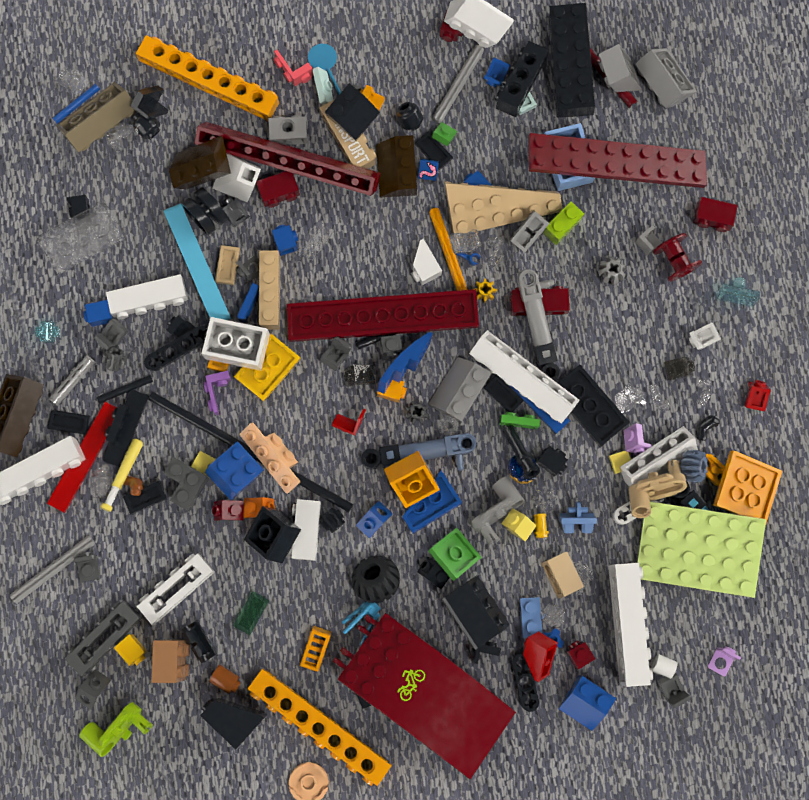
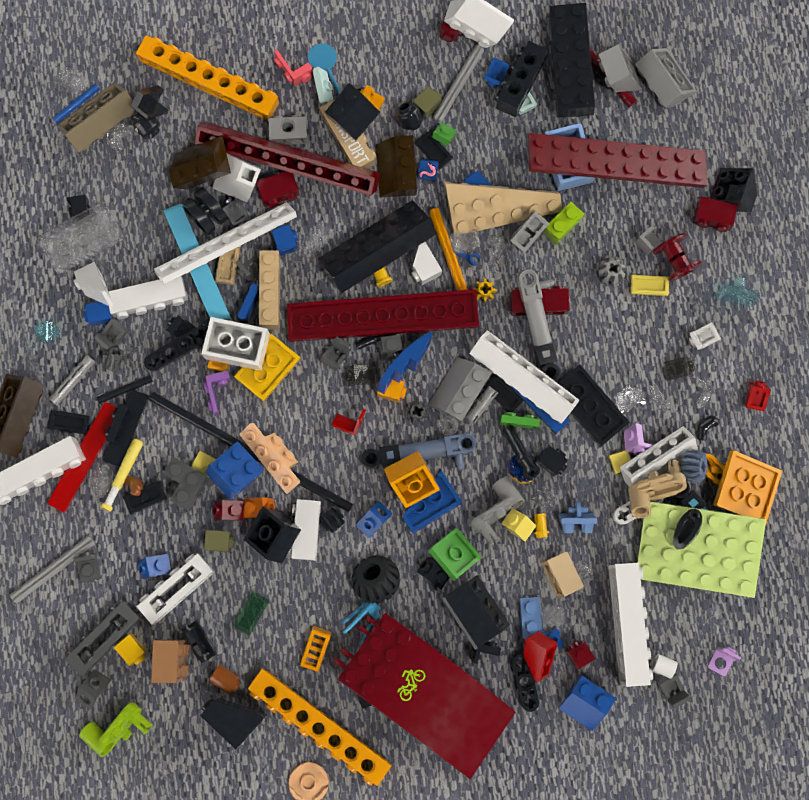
none -> white slope [73,262,113,306]
none -> bracket [138,554,171,579]
none -> white plate [154,202,297,284]
none -> olive brick [204,530,235,552]
none -> black brick [318,200,436,294]
none -> yellow bush [374,266,393,287]
none -> olive brick [413,86,442,119]
none -> light grey pin [466,386,498,423]
none -> light yellow tile [630,275,669,296]
none -> black arm [673,509,702,550]
none -> black slope [710,168,757,212]

